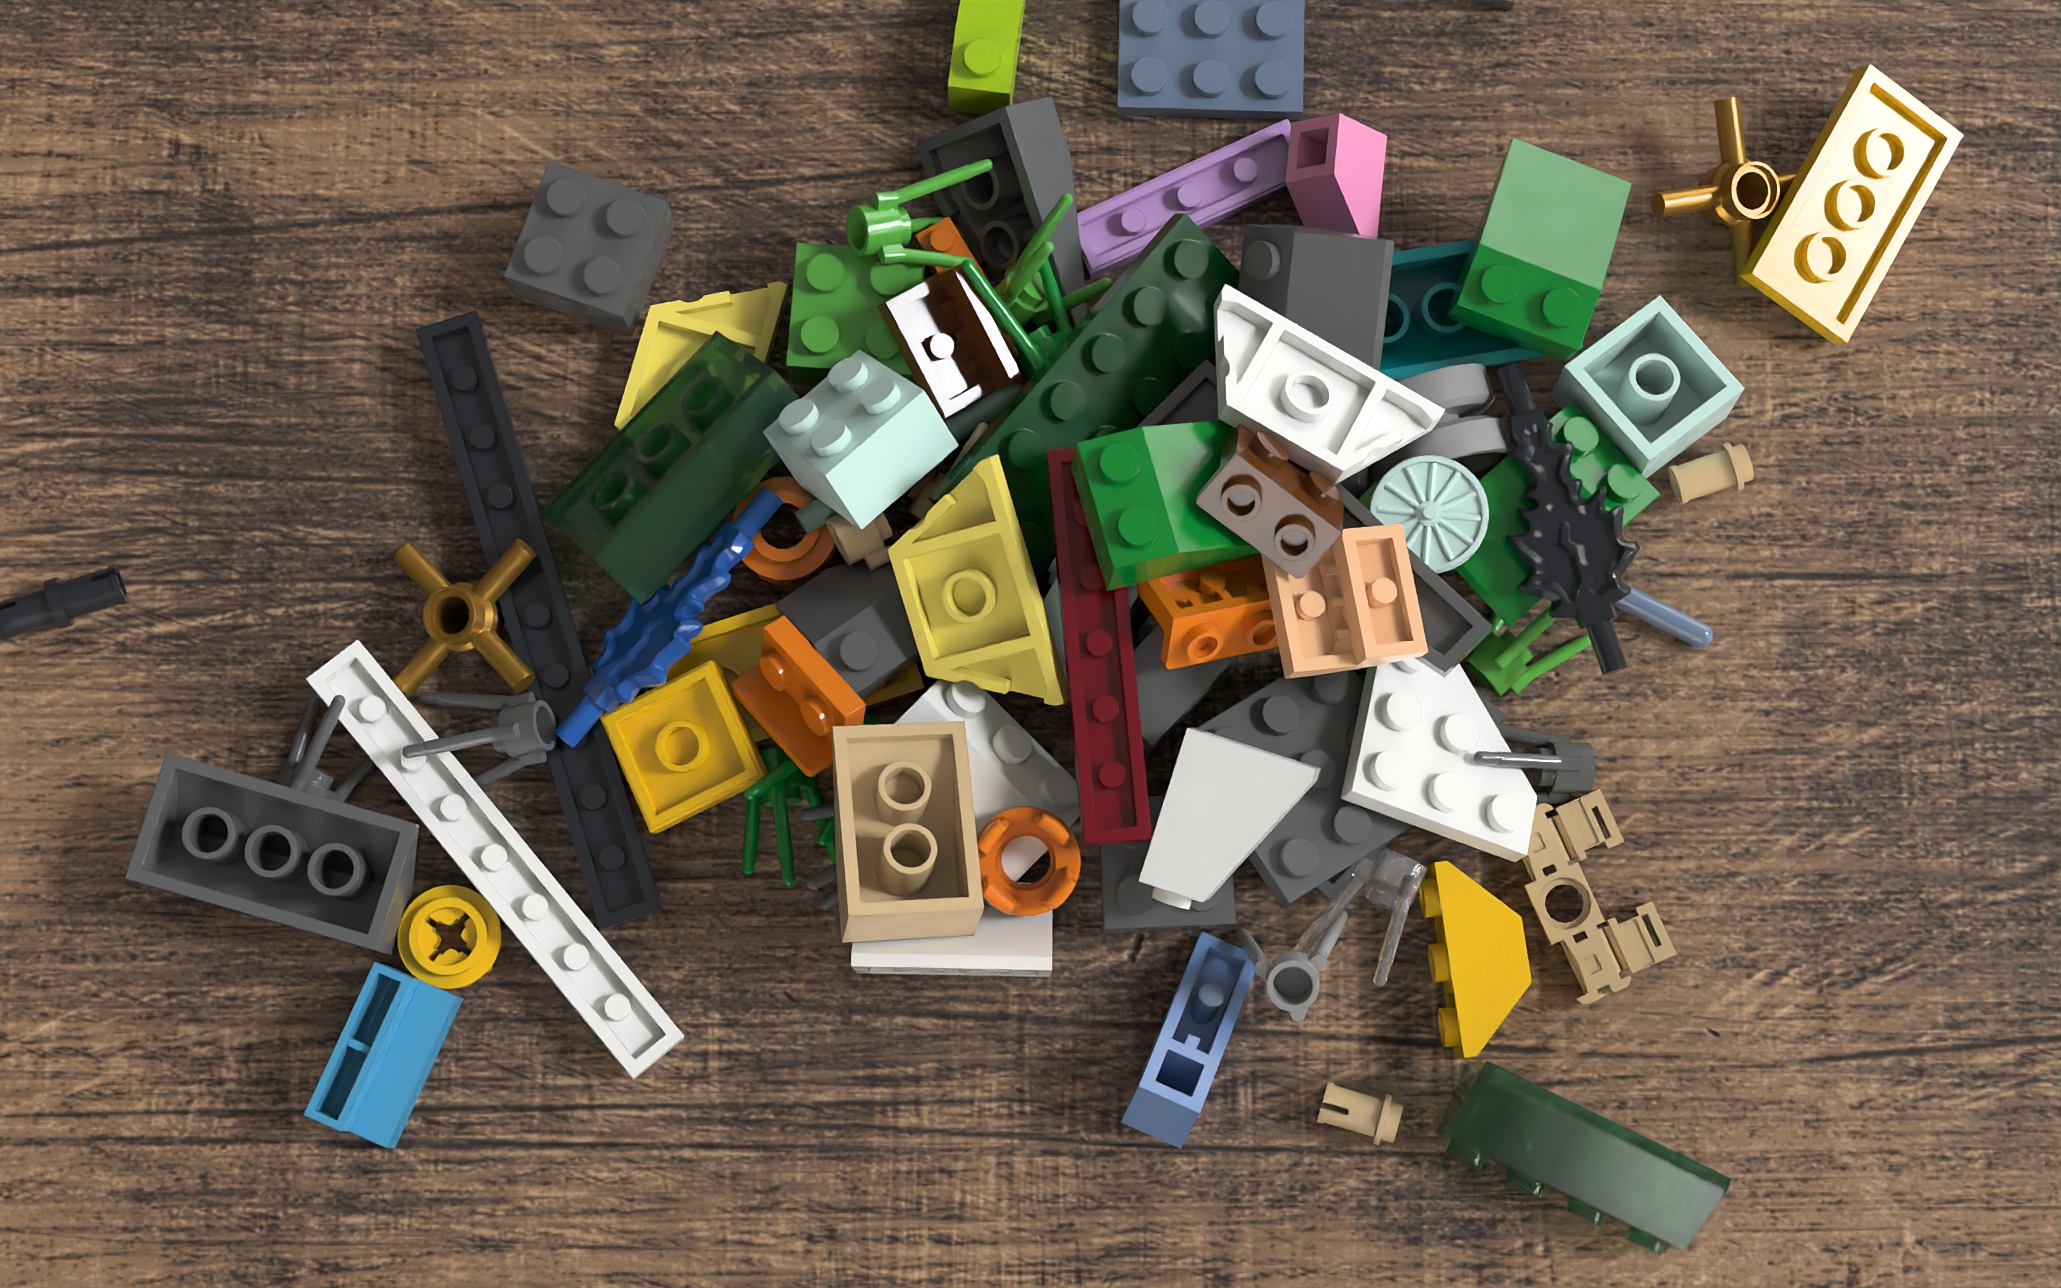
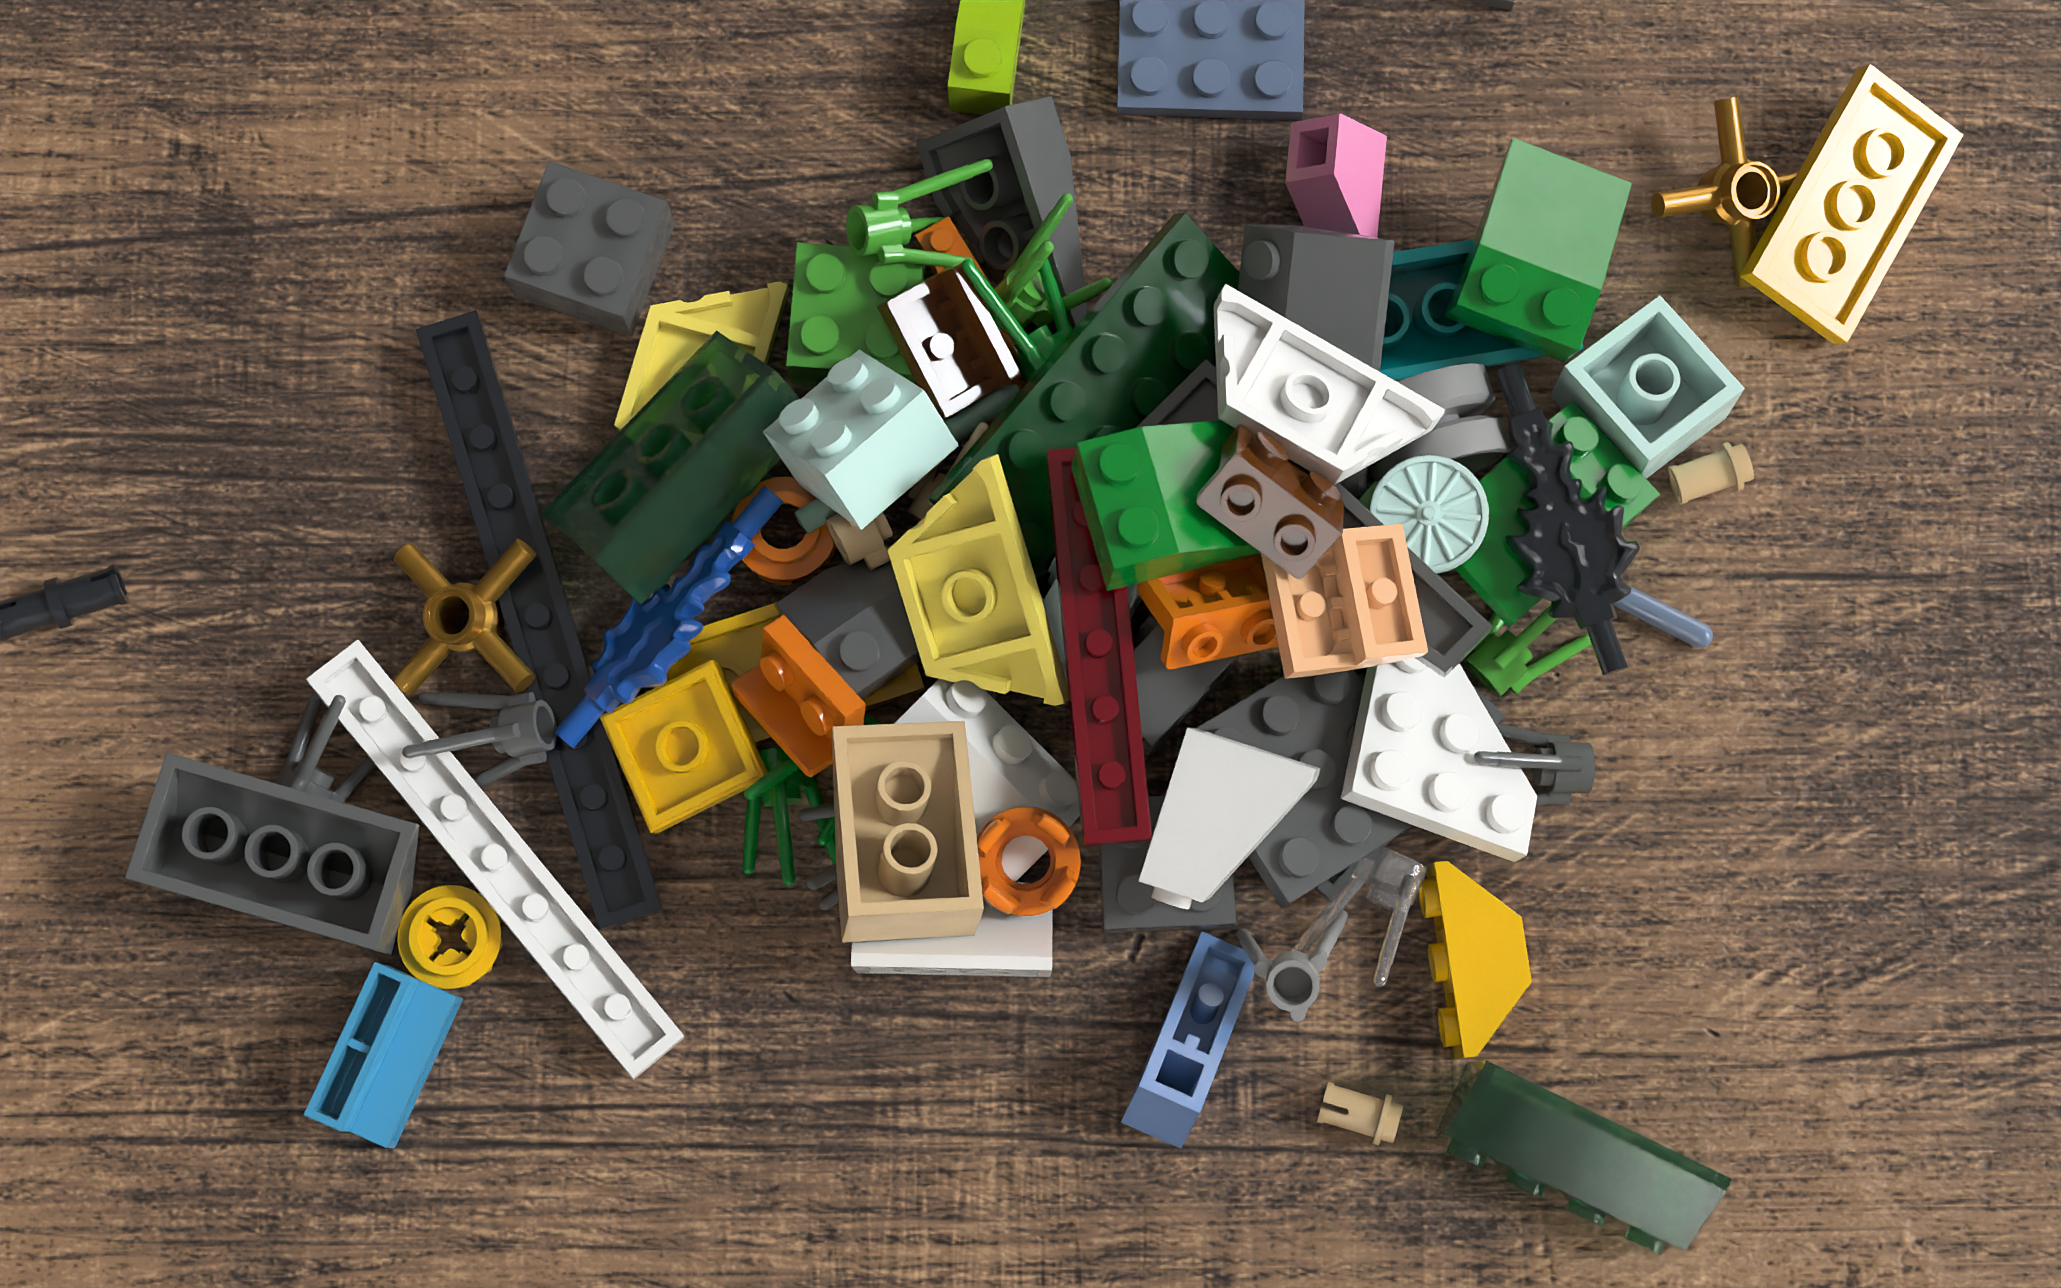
lavender tile [1077,118,1291,280] -> none
tan piece [1521,789,1676,1005] -> none

